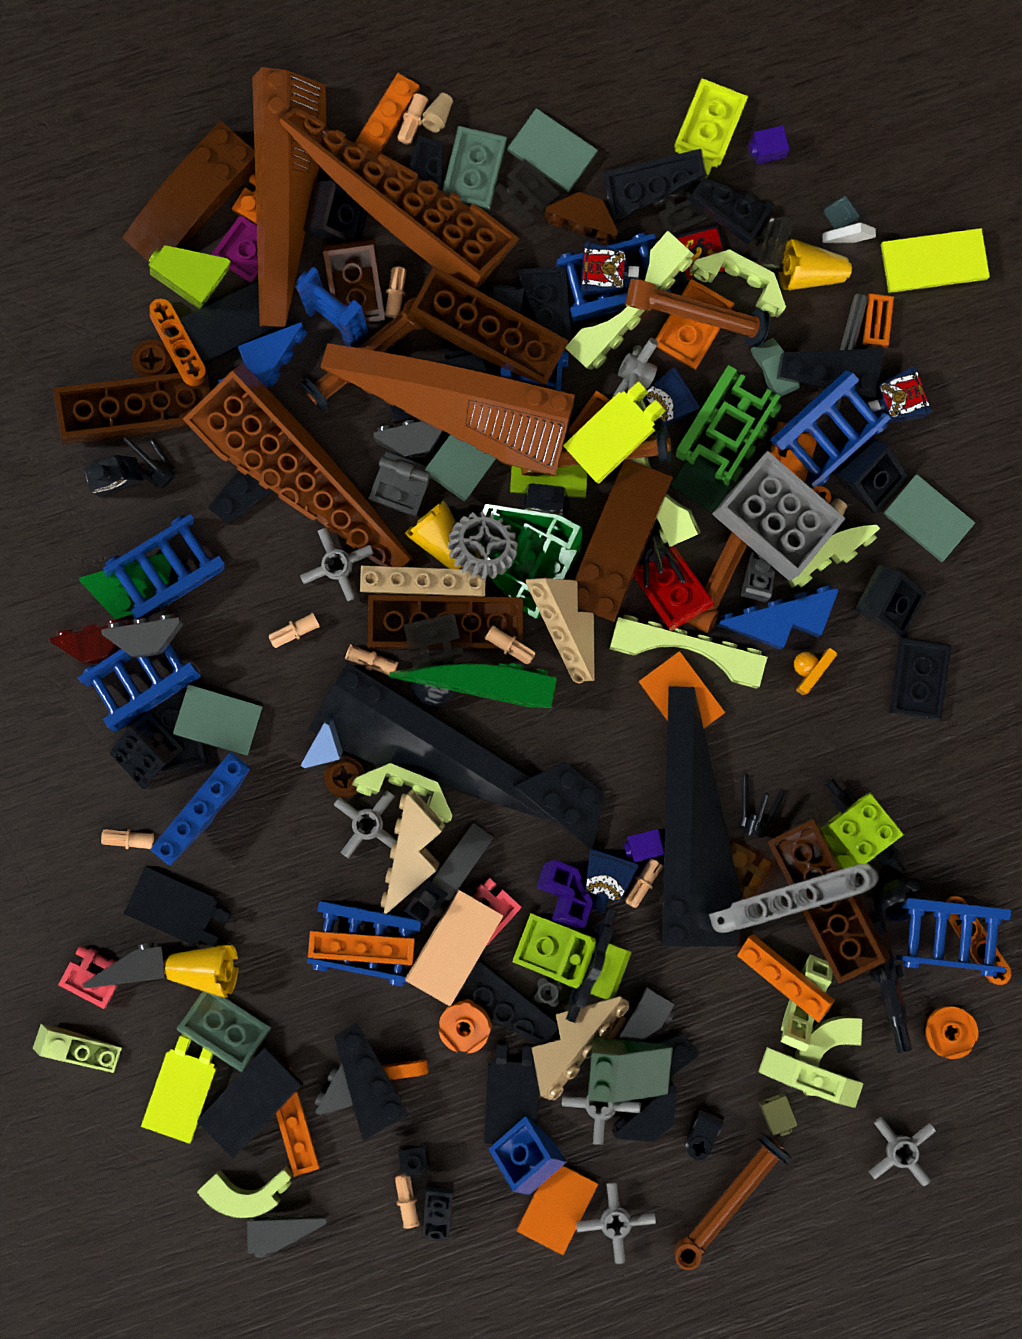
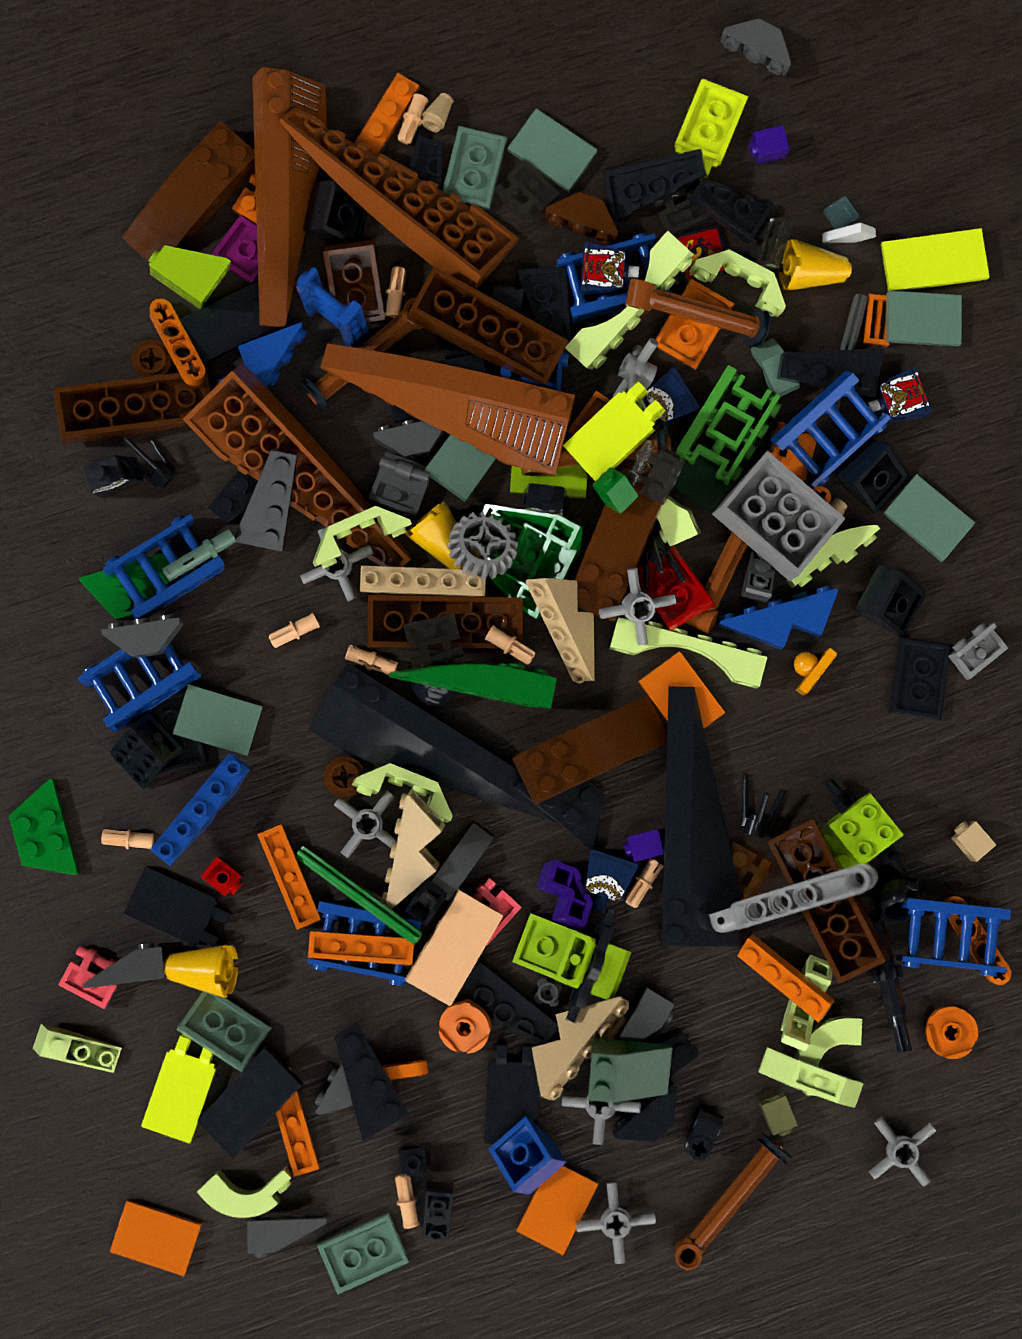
clear red slope [50,619,130,665] -> none
medium blue slope [300,716,343,768] -> none
none -> green wing [9,779,80,875]
none -> orange tile [110,1199,202,1276]
none -> sand green pin [162,529,236,581]
none -> red brick [200,856,244,896]
none -> black wing [234,447,298,552]
none -> orange plate [257,824,322,930]
none -> green axle [296,846,422,944]
none -> yellowish green slope [313,506,412,569]
none -> sand green tile [317,1212,410,1294]
none -> reddish brown slope [513,696,667,805]
none -> green brick [592,467,638,514]
none -> light grey bar [599,568,676,645]
none -> clear smoke plate [627,440,687,506]
none -> dark grey slope [720,18,791,76]
none -> sand green tile [886,291,962,347]
none -> light grey bracket [948,622,1008,680]
none -> tan brick [951,821,996,862]

